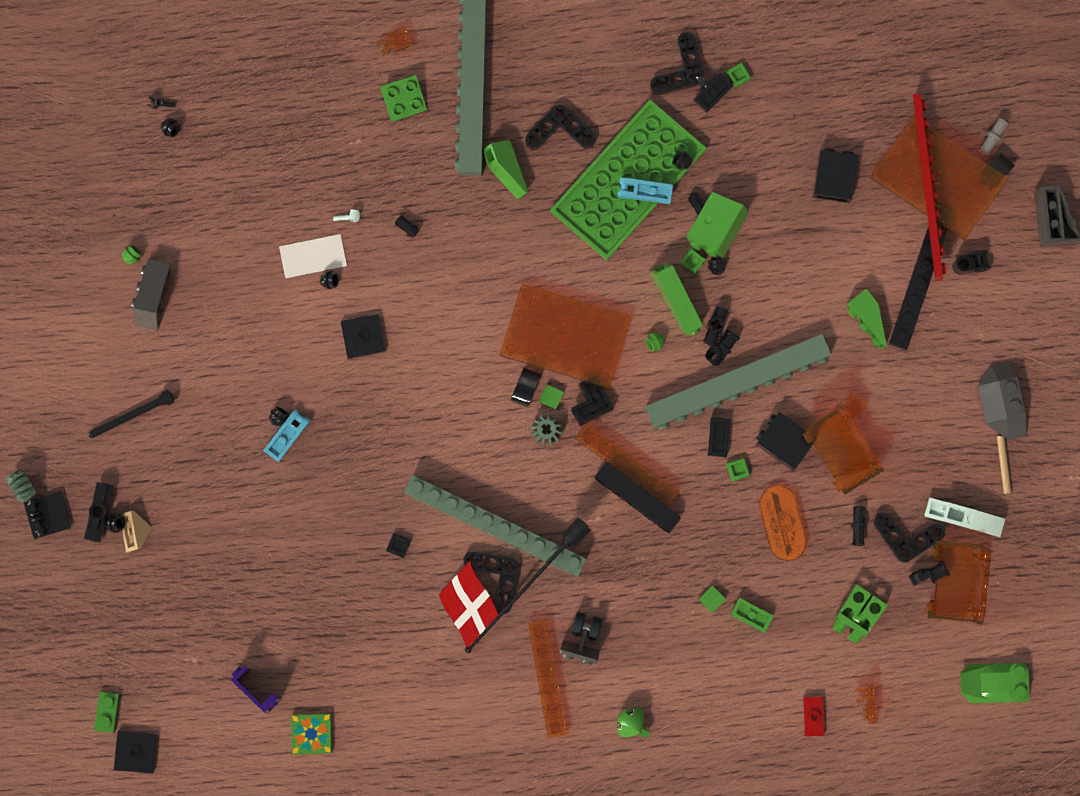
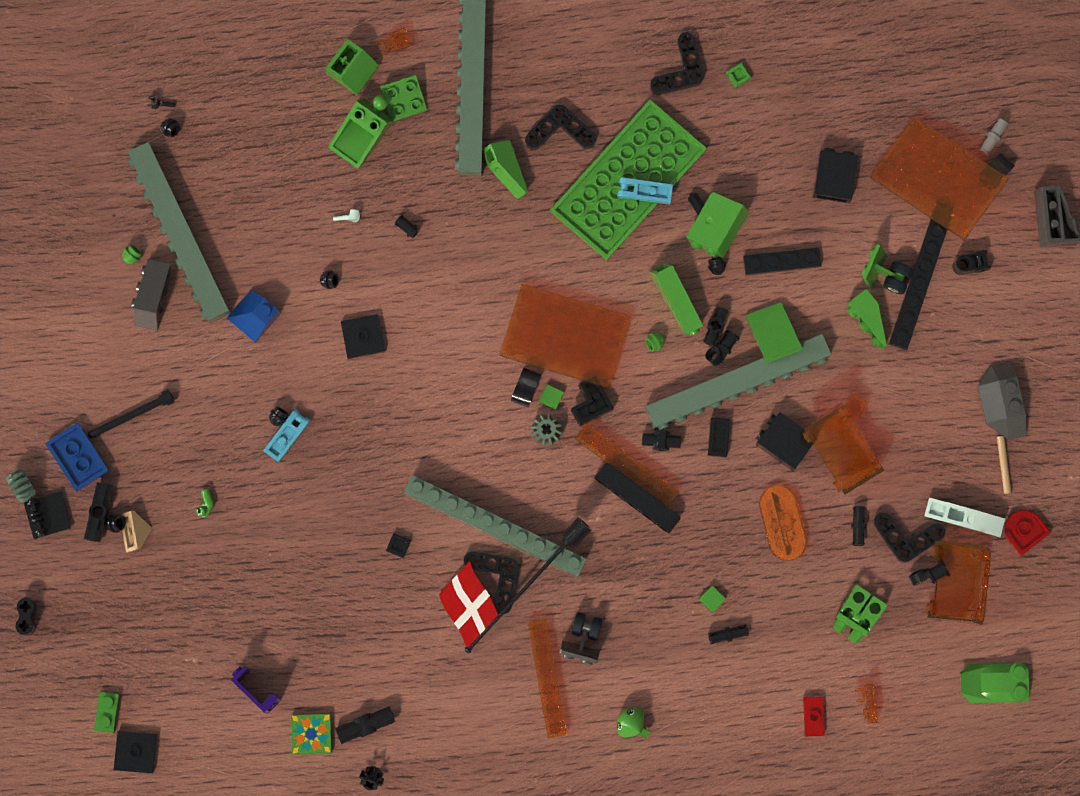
white sticker [279,234,347,278] -> none
black plate [672,151,692,170] -> none
bright green tile [679,248,706,275] -> none
black plate [693,73,733,113] -> none
bright green tile [726,458,751,482] -> none
bright green plate [730,598,774,633] -> none
red plate [913,94,946,282] -> none
none -> black axle [15,598,37,636]
none -> blue plate [45,423,109,492]
none -> sand green brick [127,142,230,323]
none -> bright green arm [196,489,214,517]
none -> blue slope [227,289,280,343]
none -> bright green slope [325,39,379,95]
none -> bright green slope [328,95,394,169]
none -> black piece [335,706,396,744]
none -> black gear [359,766,384,790]
none -> black axle [642,430,681,451]
none -> black pin [708,624,749,645]
none -> black plate [743,247,821,276]
none -> bright green tile [746,302,802,364]
none -> bright green plate [862,243,914,294]
none -> red tile [1004,510,1052,556]

